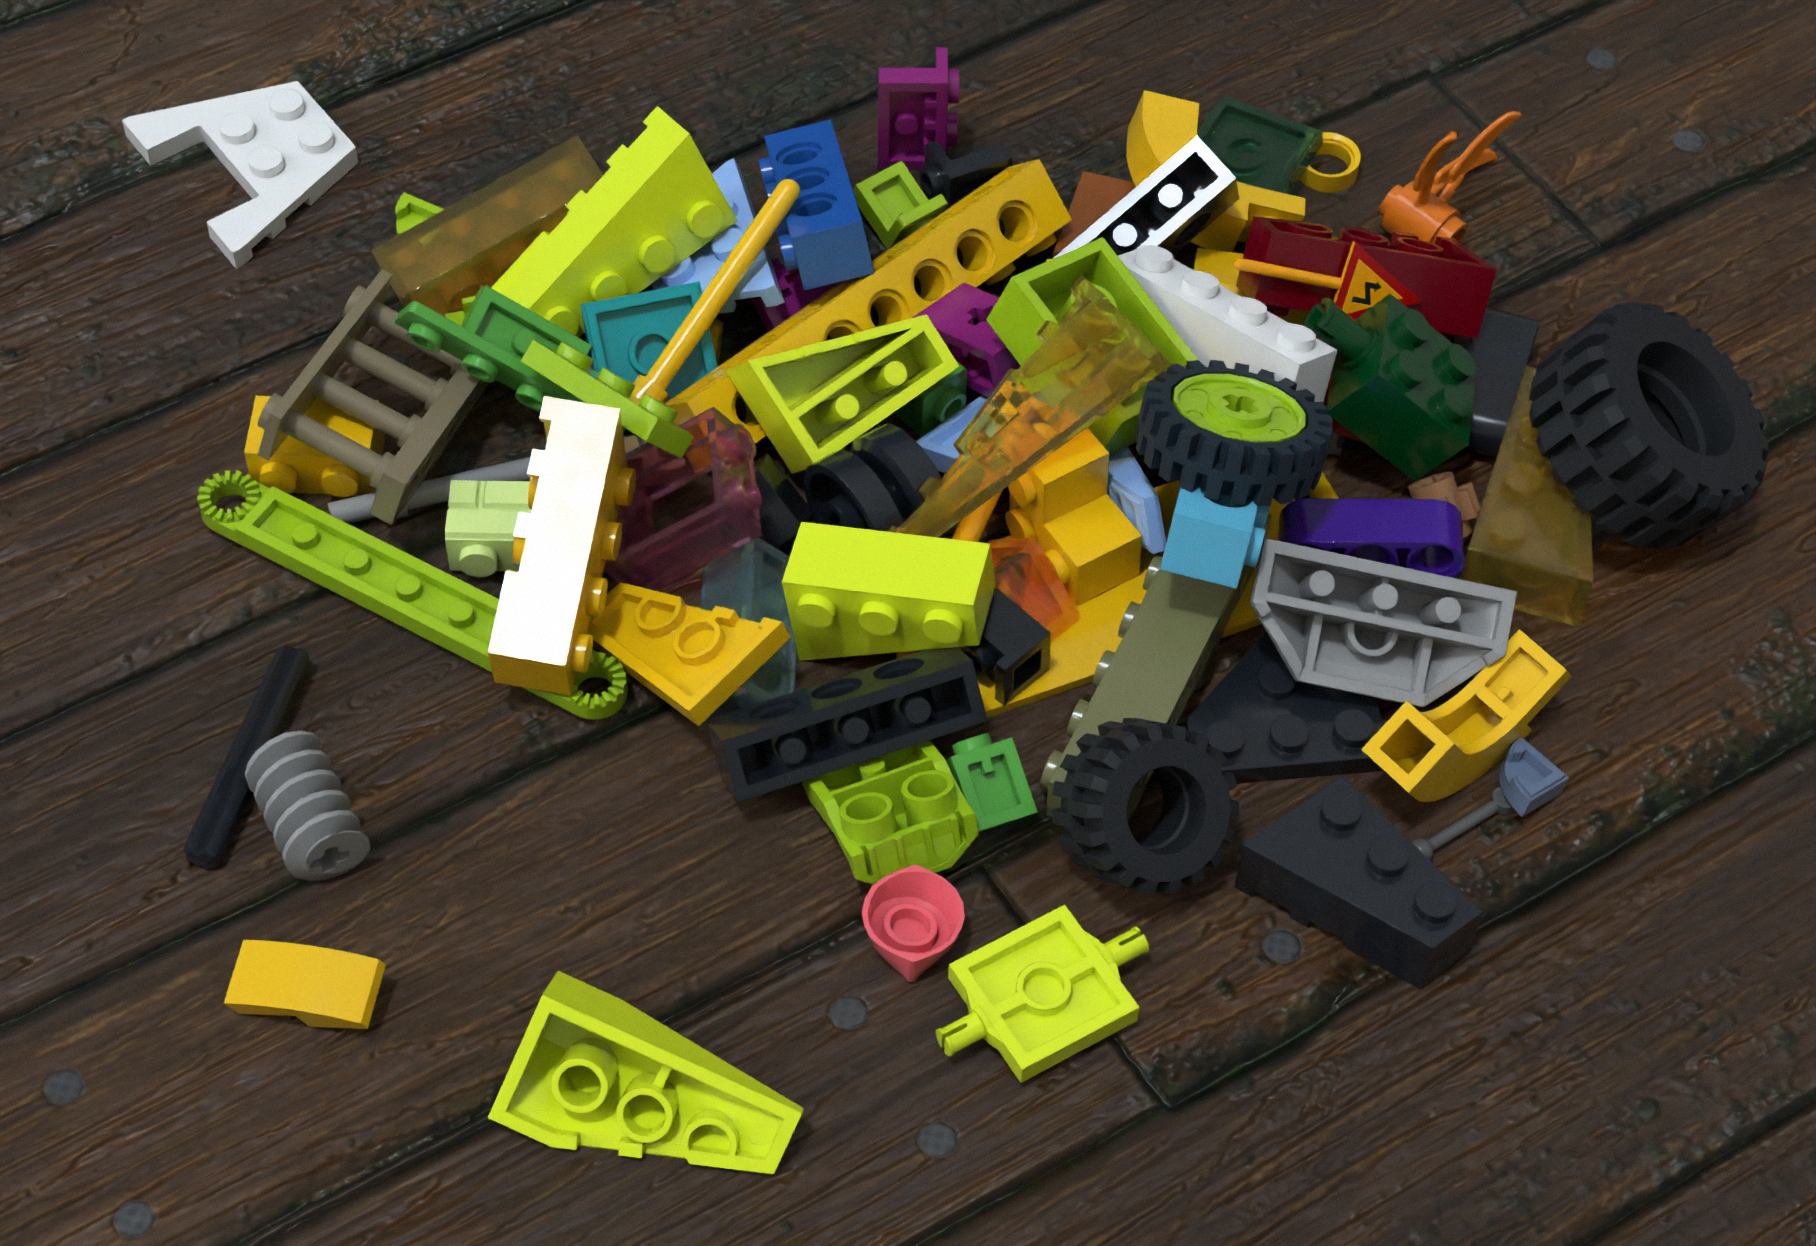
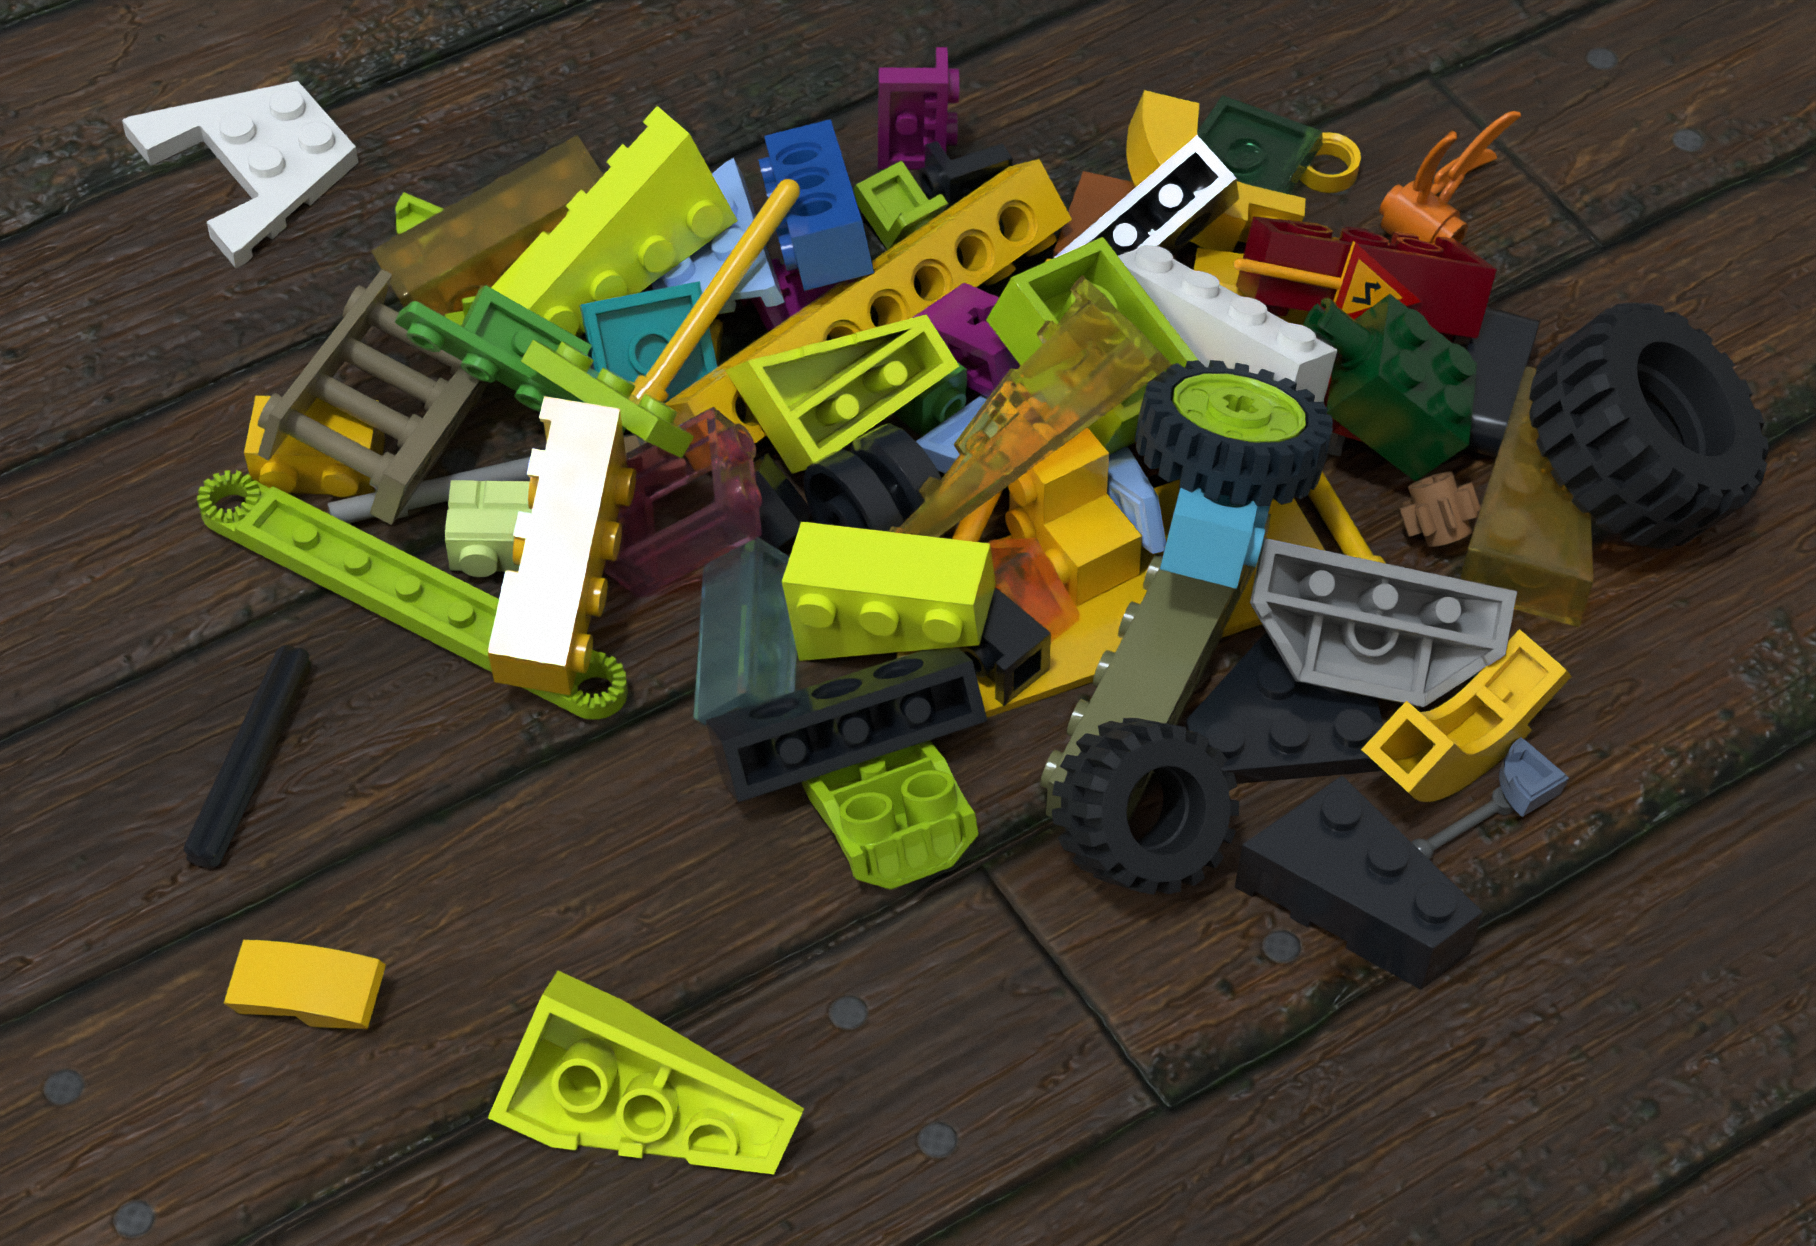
light grey piece [245,731,371,881] -> none
yellow wing [587,582,791,726] -> none
coral hat [862,865,965,982] -> none
neon yellow plate [935,905,1149,1083] -> none
bright green bracket [946,733,1038,833] -> none
dark purple beam [1278,498,1464,578] -> none

